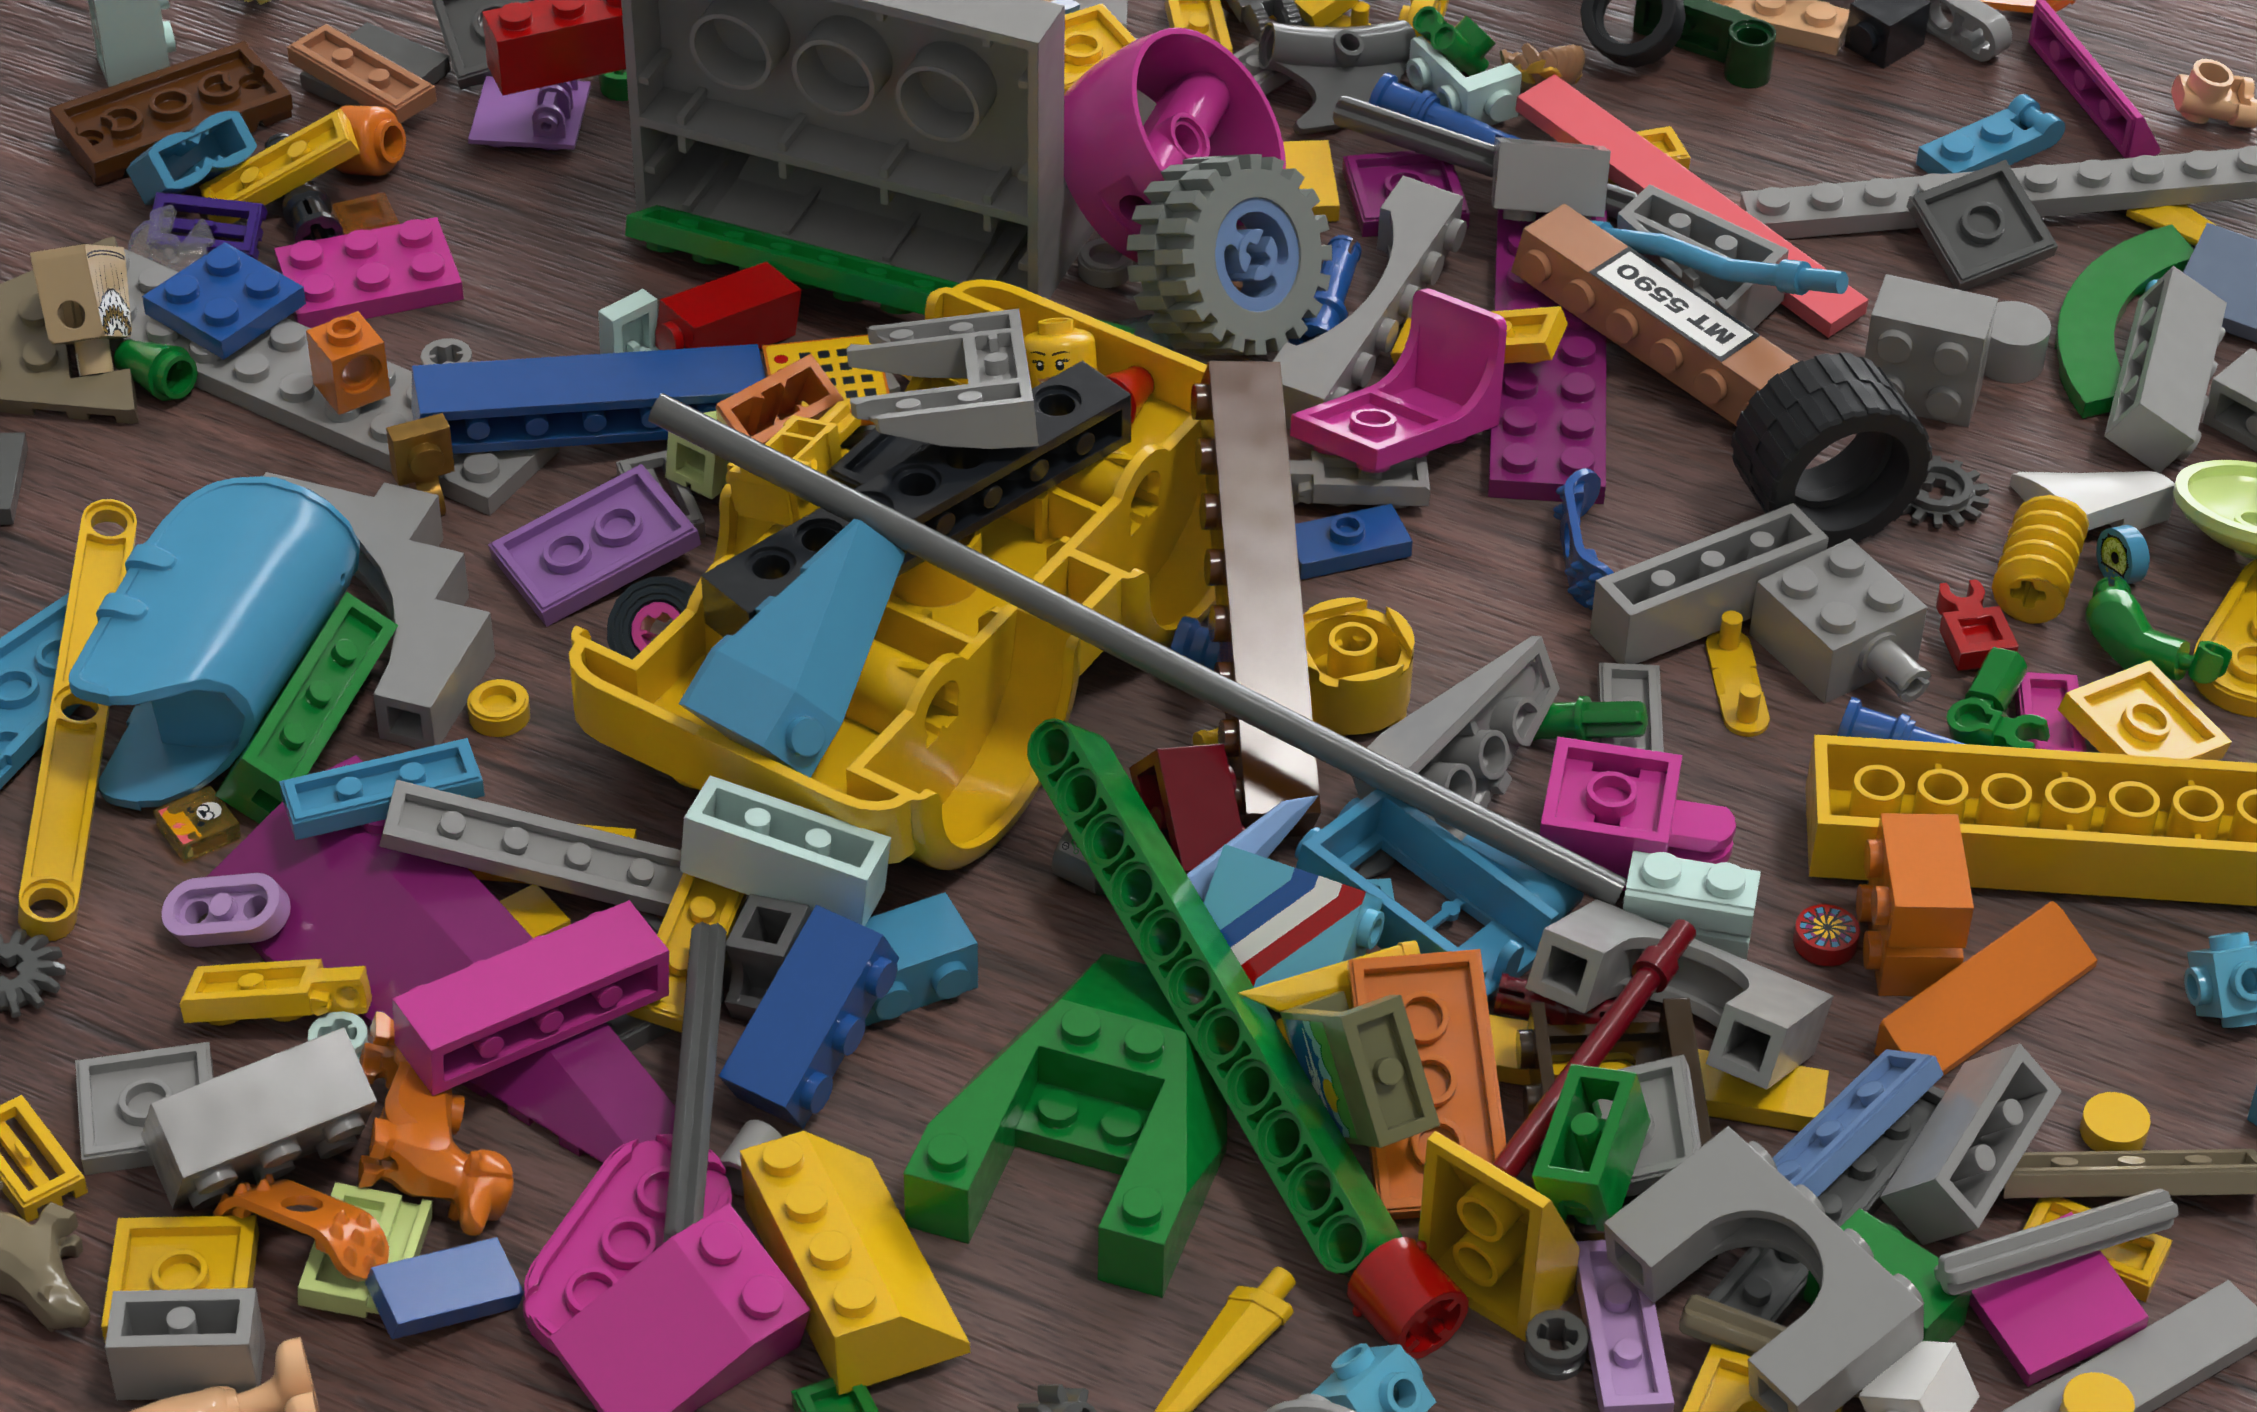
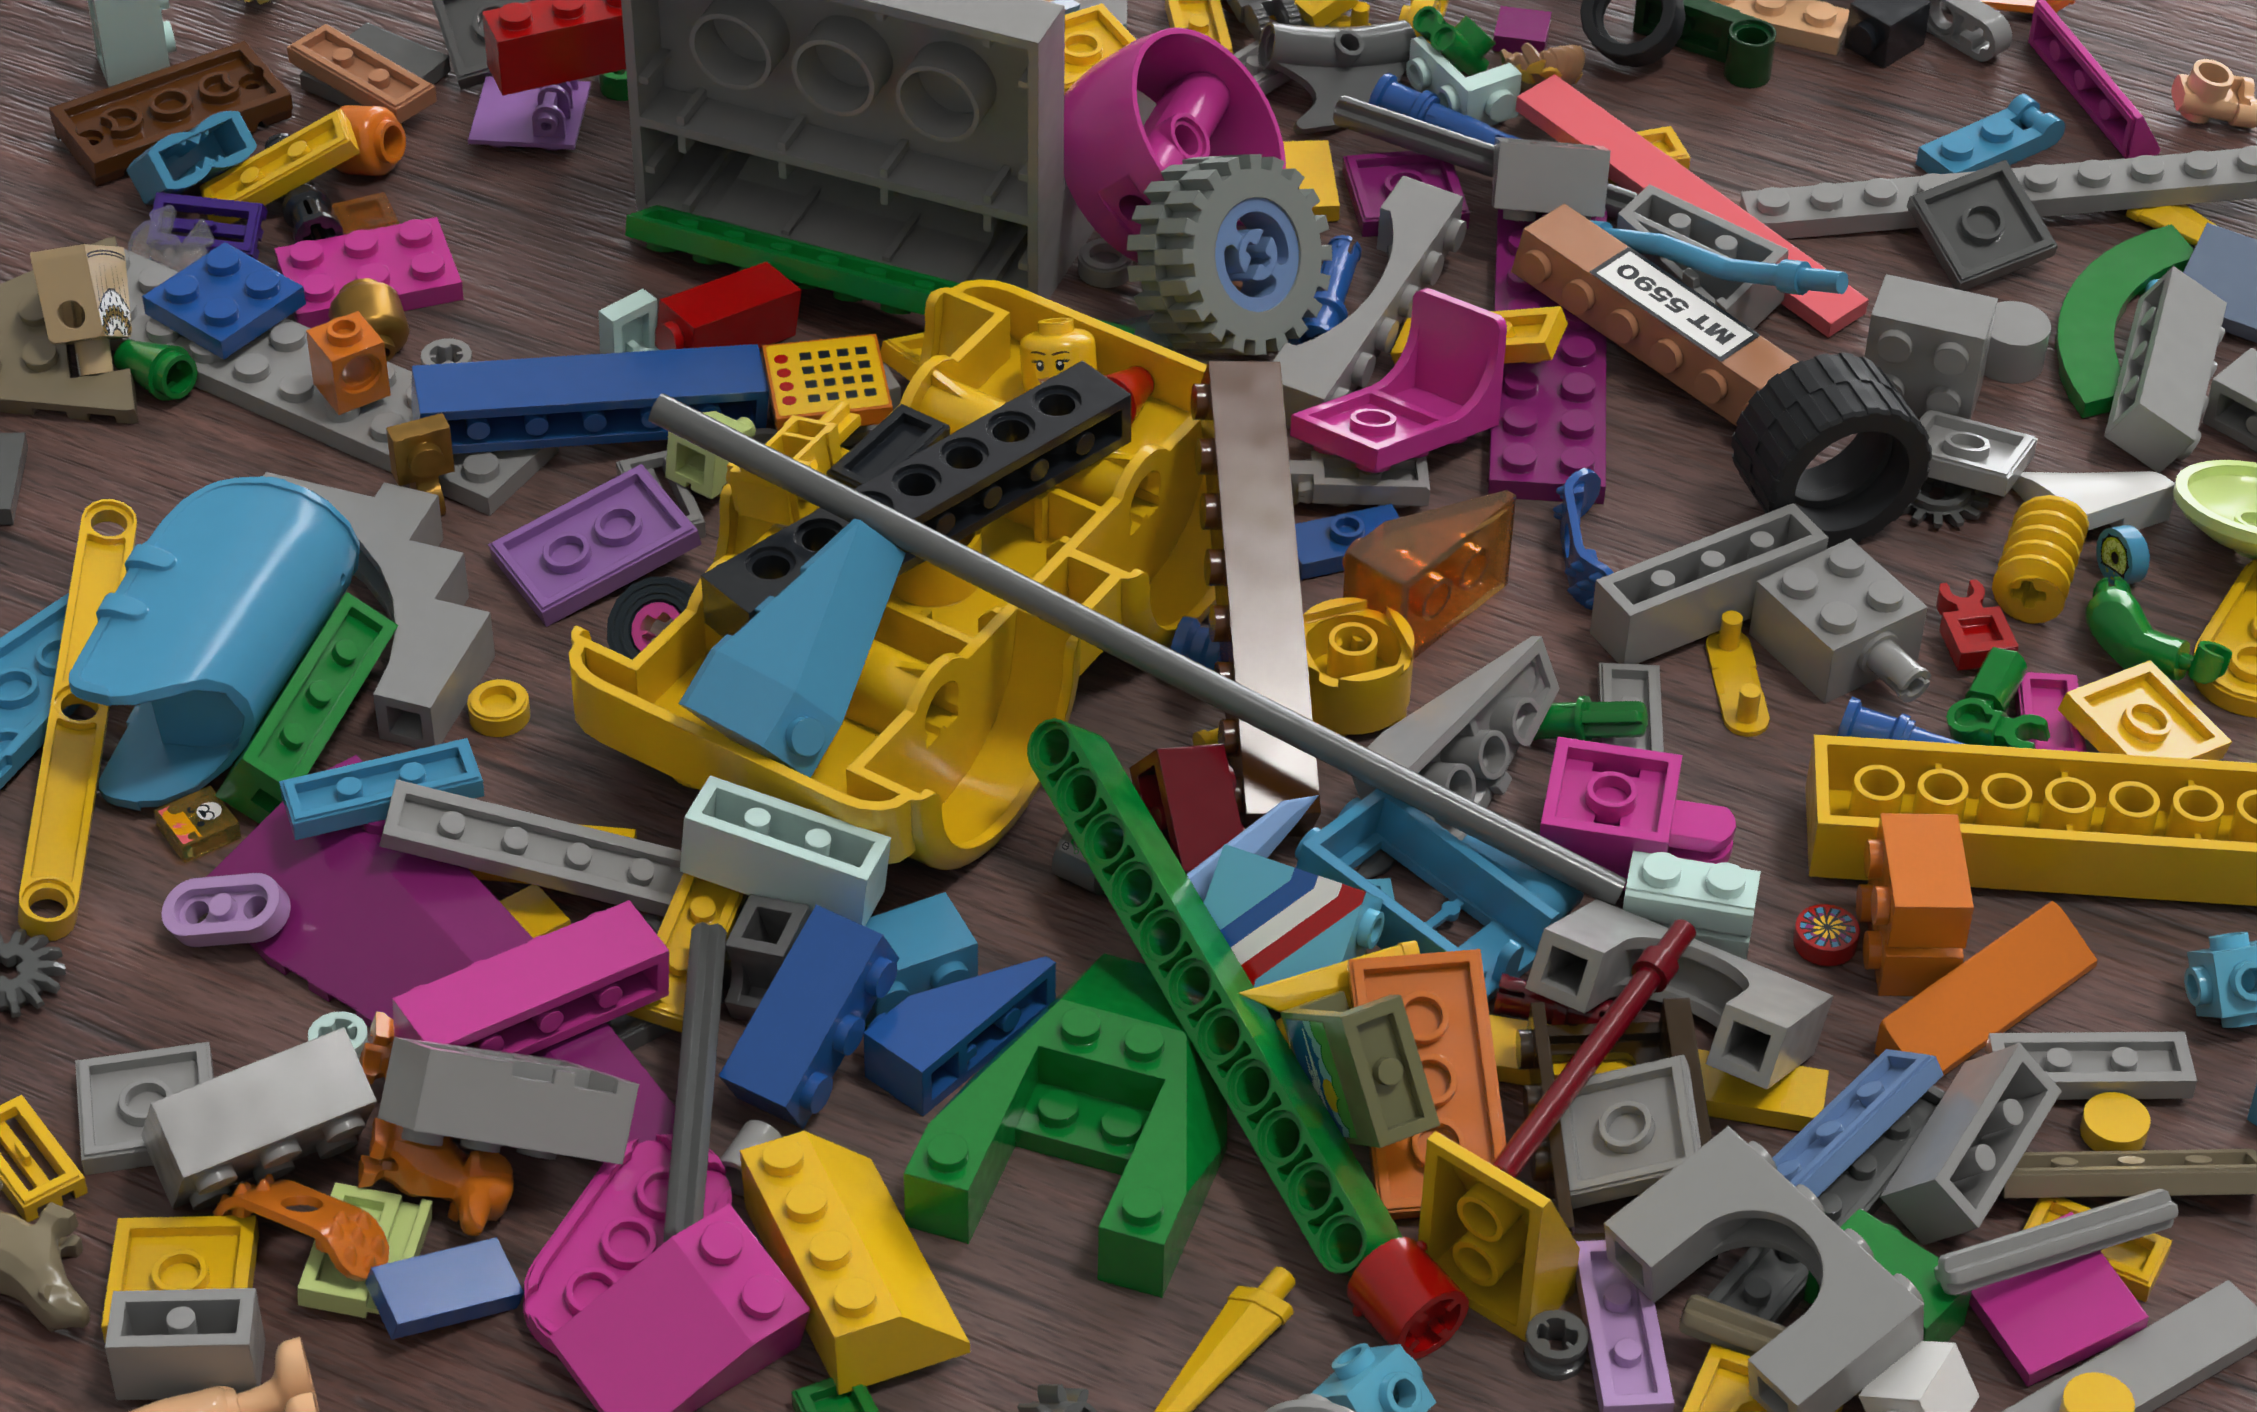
yellow hinge [179,959,372,1025] -> none
orange torso [716,354,844,444] -> none
light grey wedge [847,308,1039,449] -> none
green brick [1532,1064,1651,1232] -> none
none -> pearl gold head [329,278,410,361]
none -> light grey wedge [378,1037,639,1165]
none -> blue slope [863,956,1056,1116]
none -> clear orange slope [1343,490,1516,660]
none -> magenta tile [1493,6,1552,53]
none -> light grey tile [1919,410,2038,497]
none -> light grey plate [1985,1032,2197,1100]

